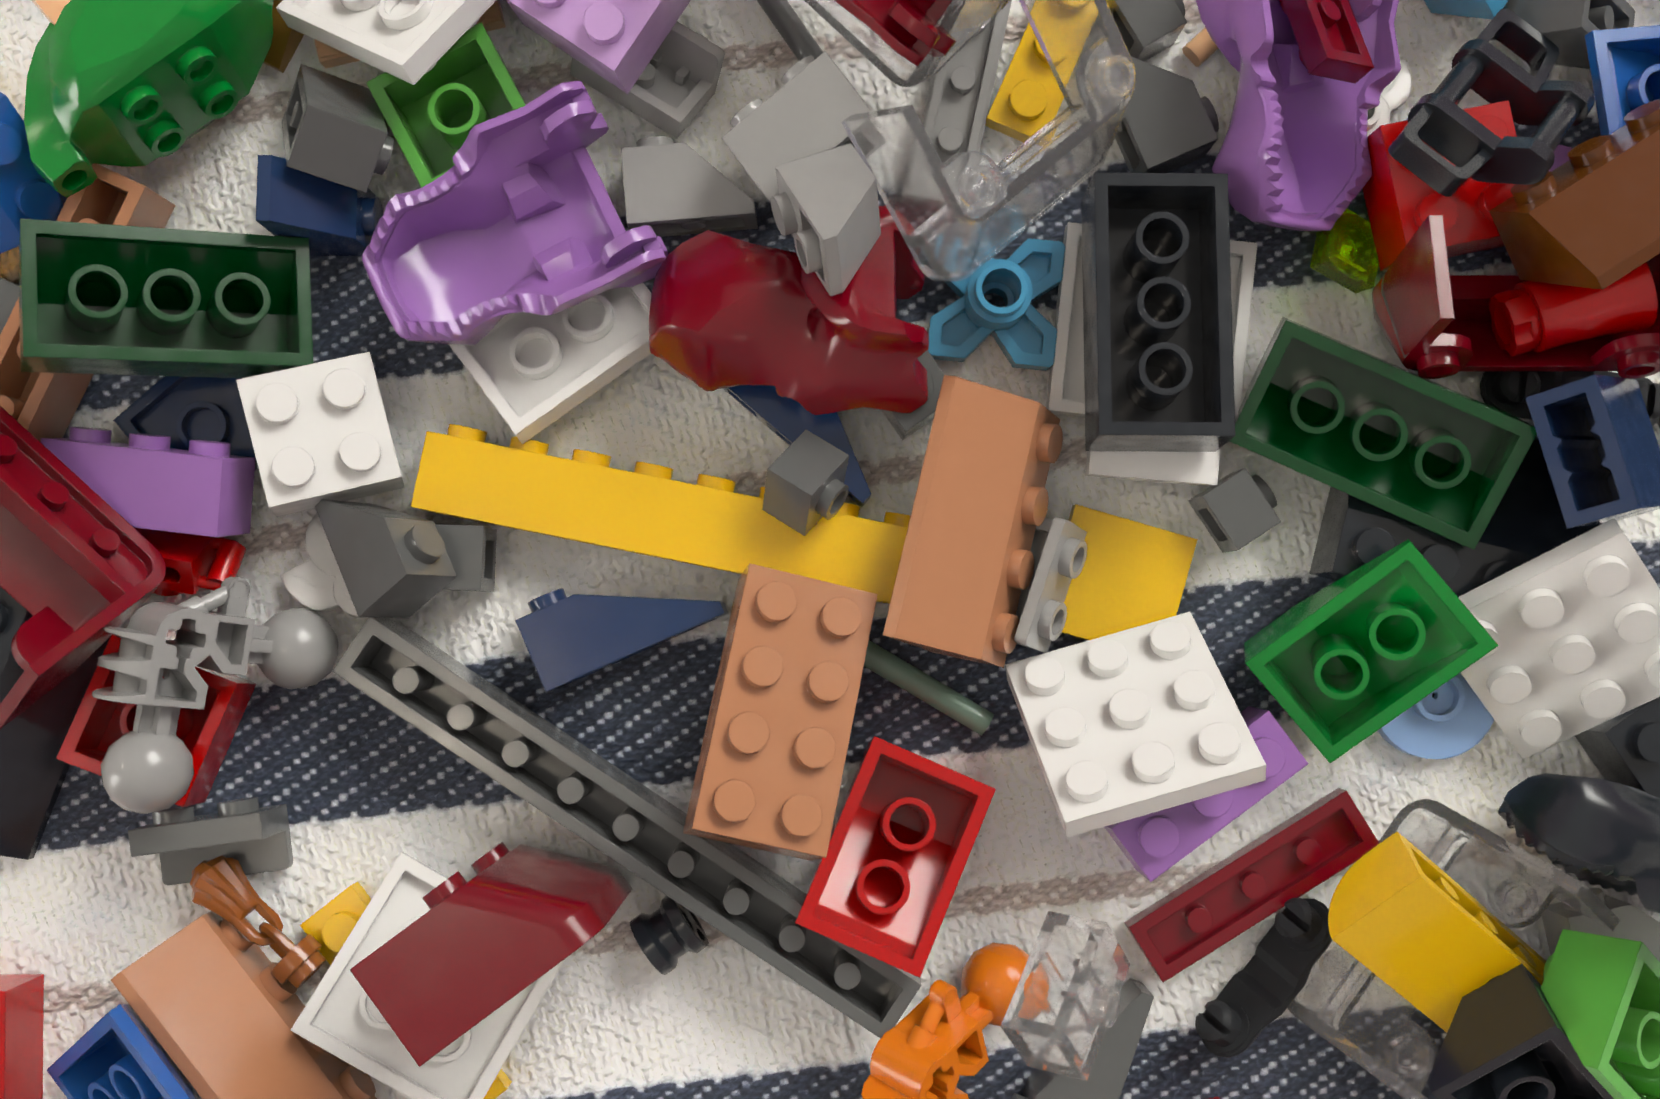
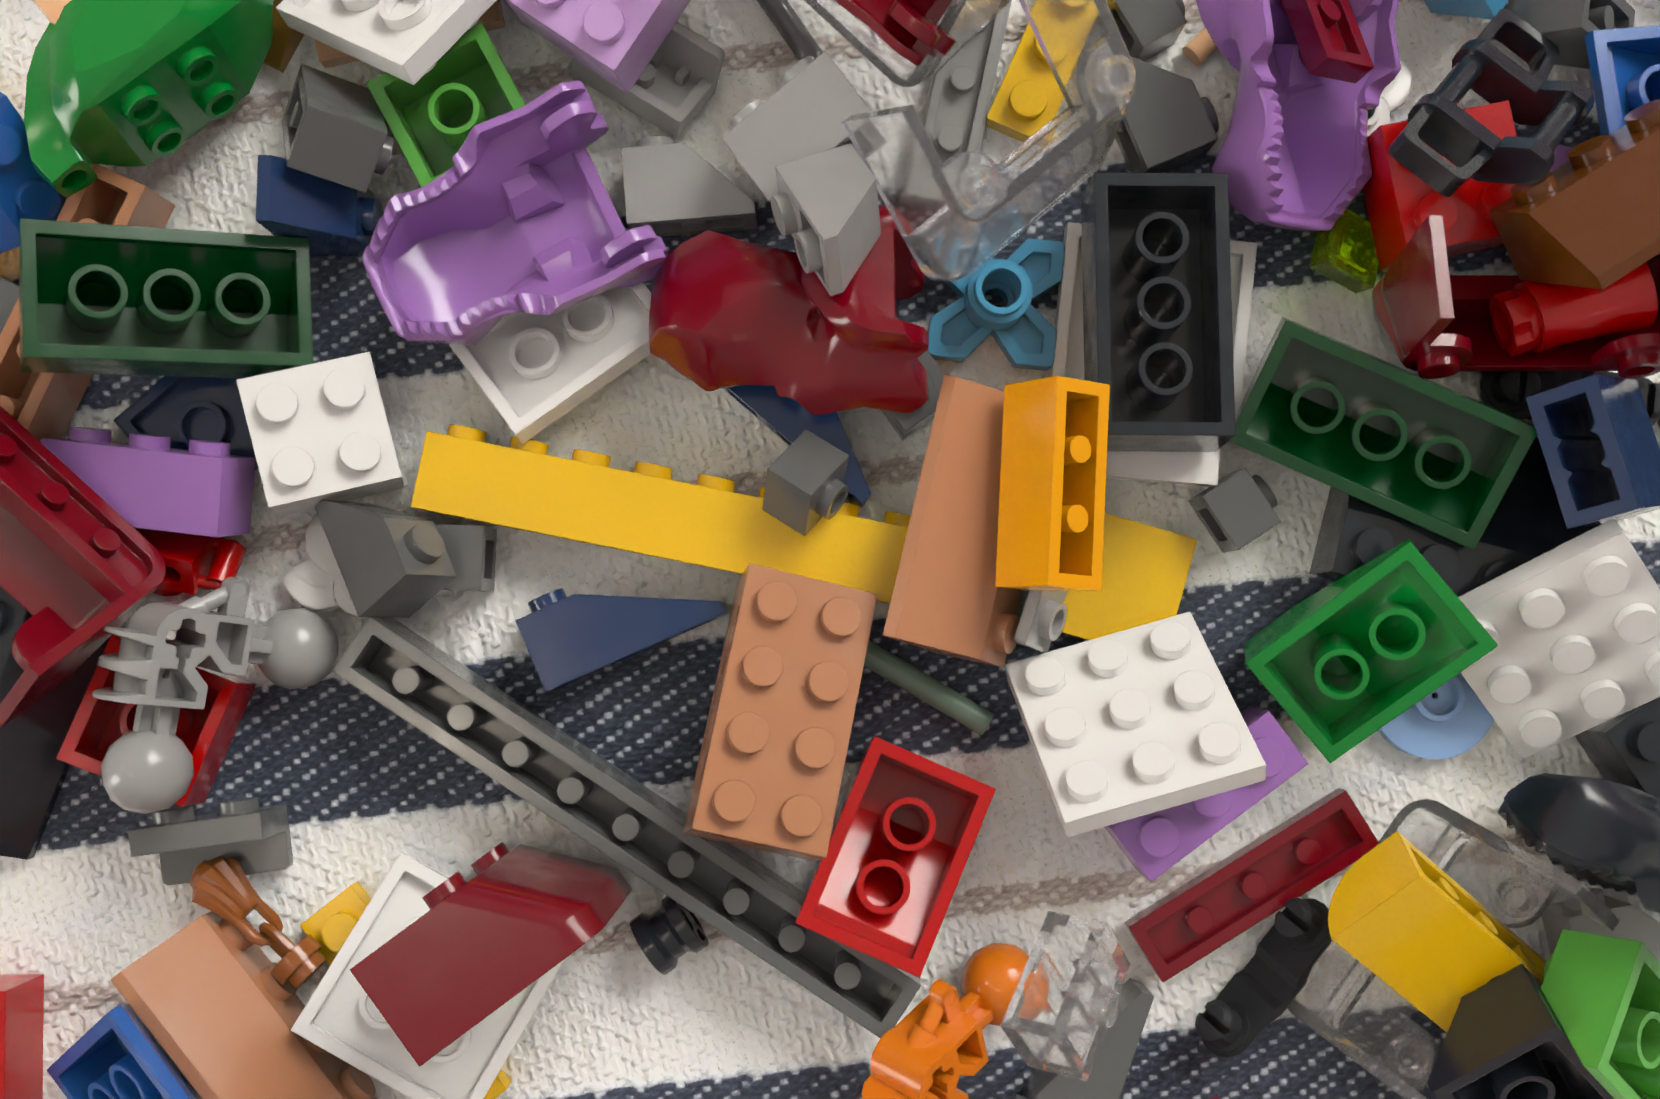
none -> light orange brick [995,375,1110,591]

